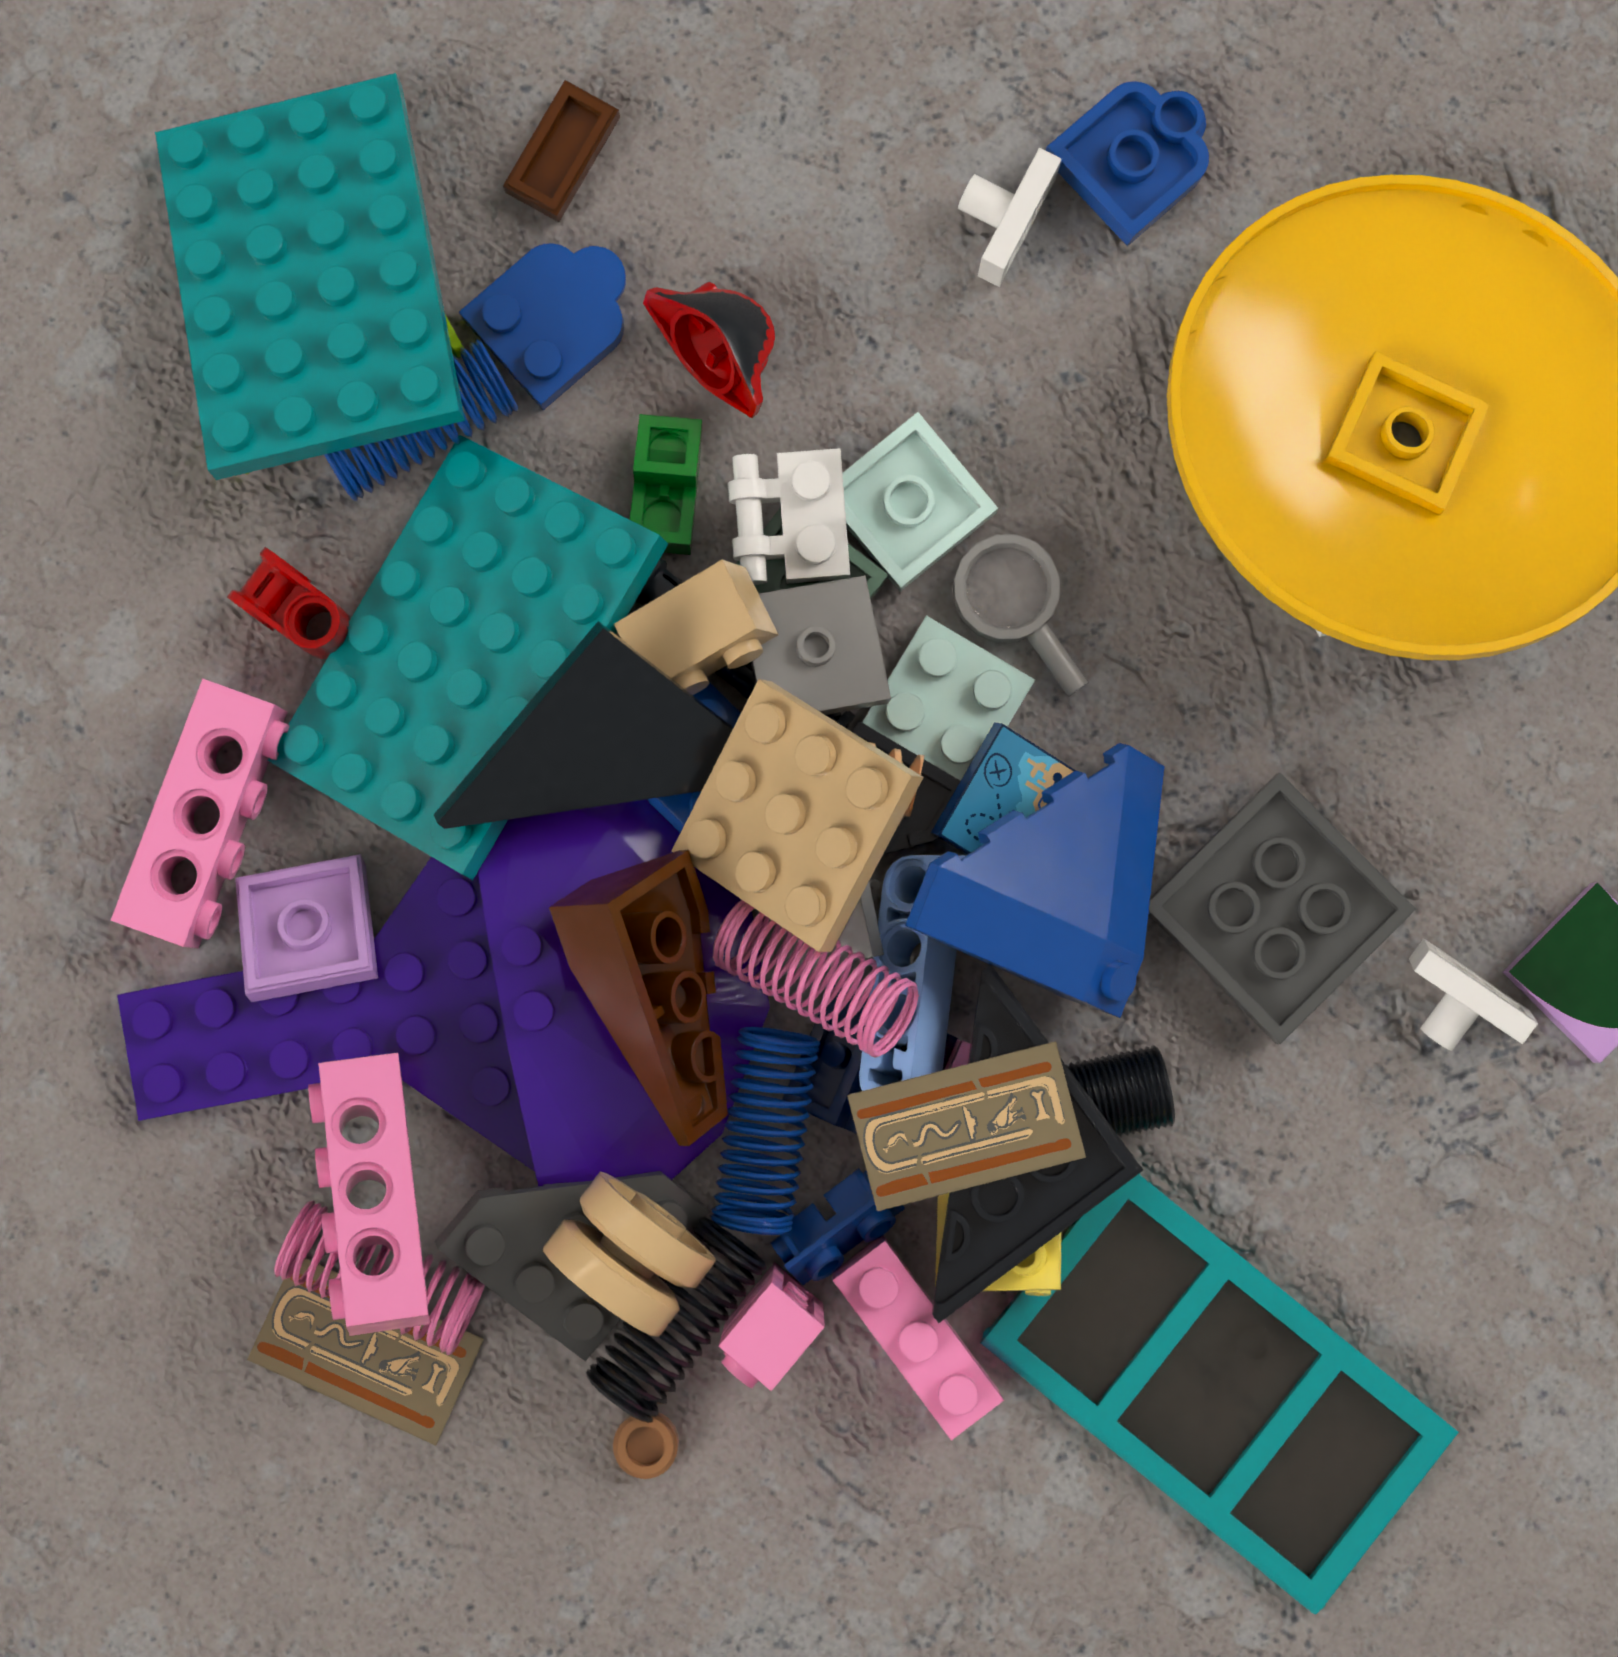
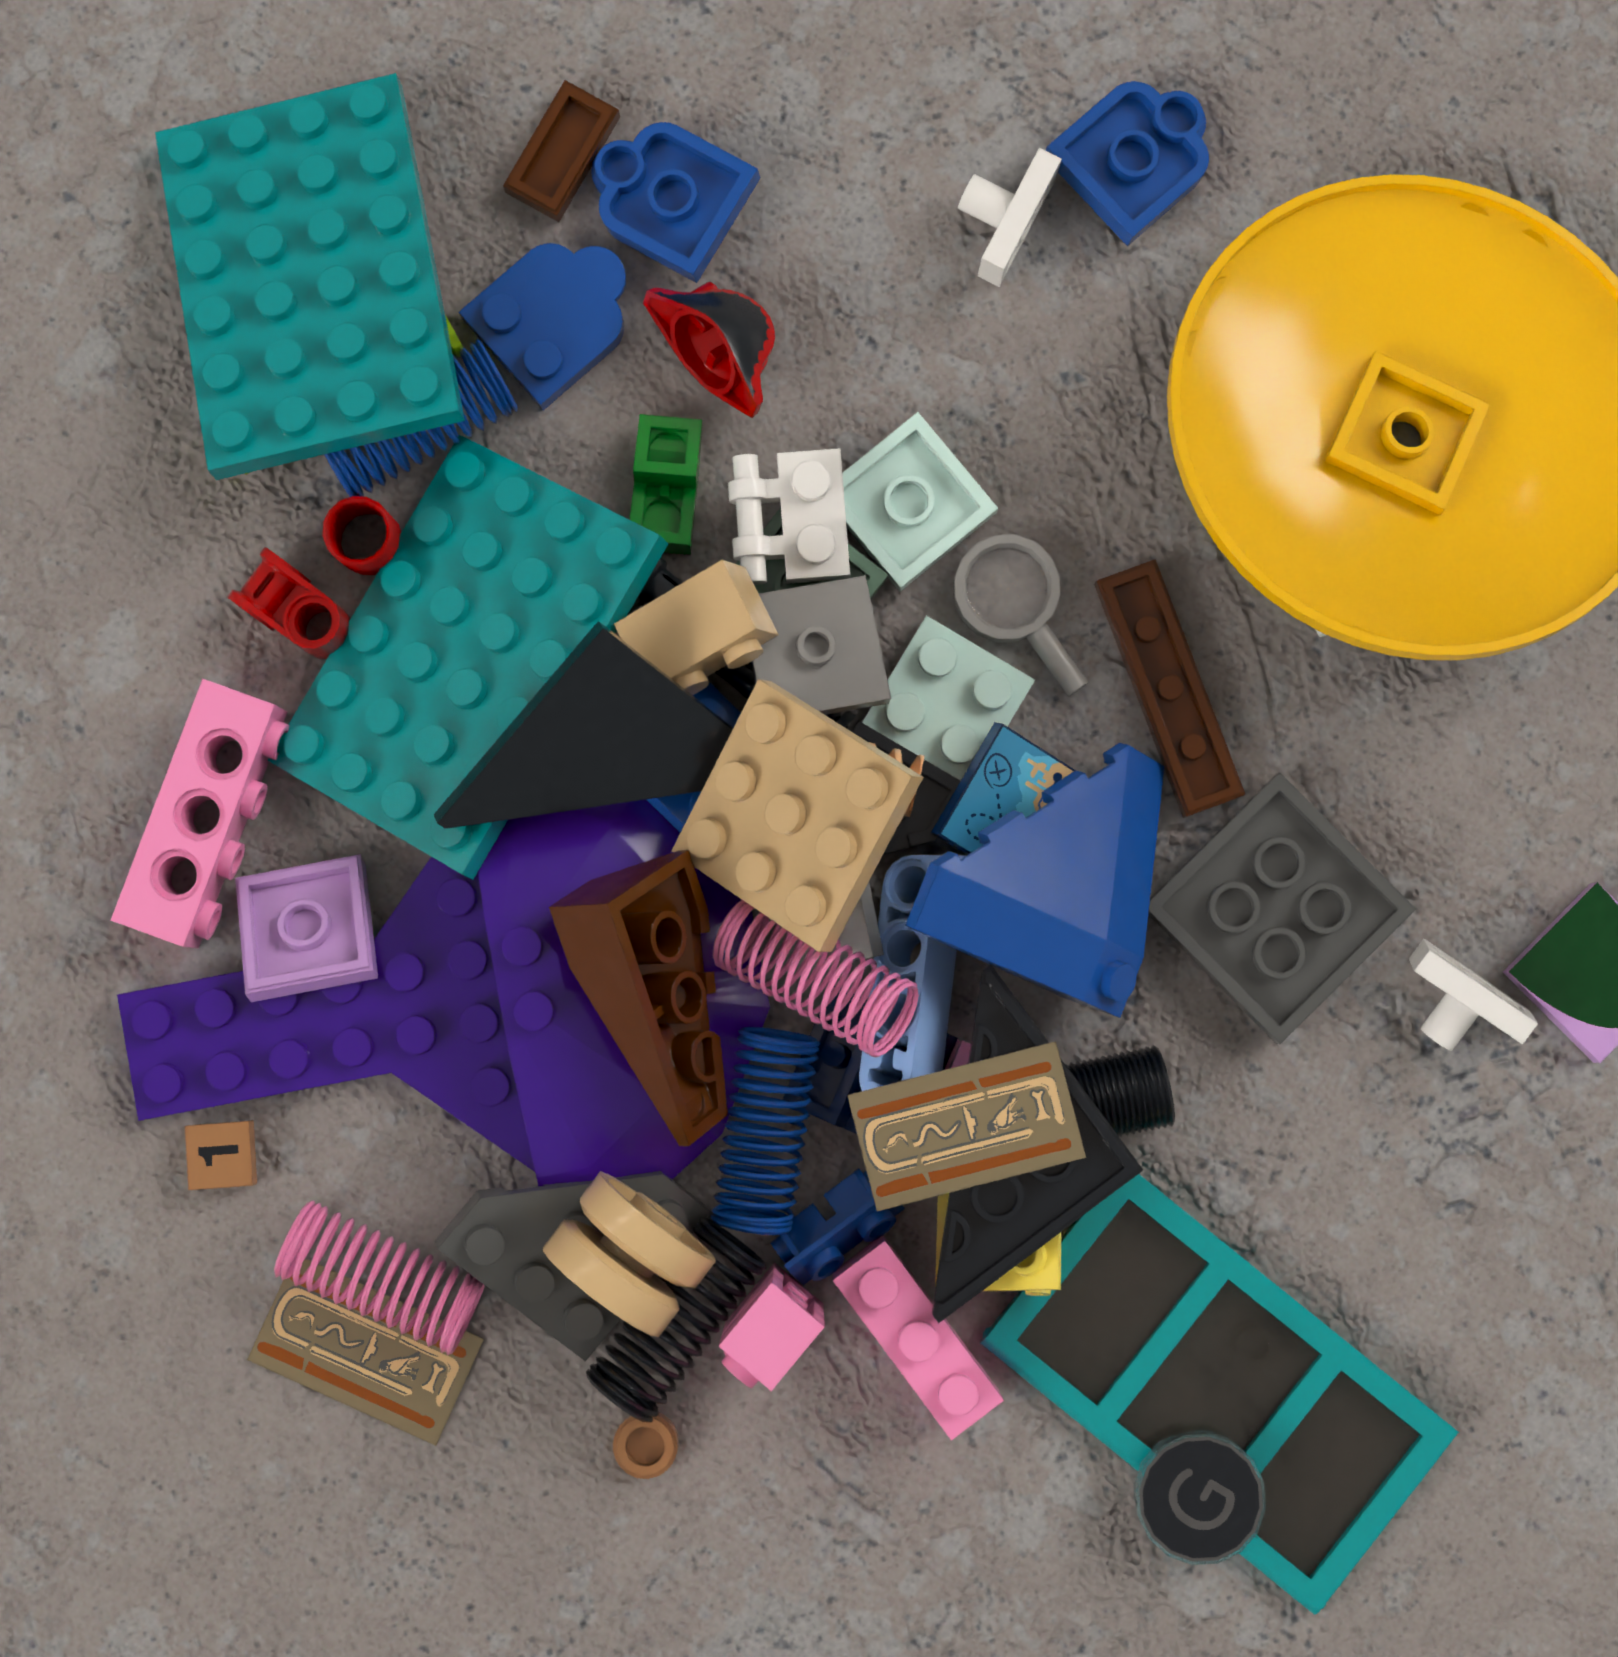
bright pink brick [308,1053,430,1336] -> none
none -> medium nougat tile [185,1120,257,1190]
none -> red piece [322,496,402,575]
none -> blue plate [591,122,761,283]
none -> reddish brown tile [1094,559,1246,818]
none -> black tile [1133,1430,1266,1565]

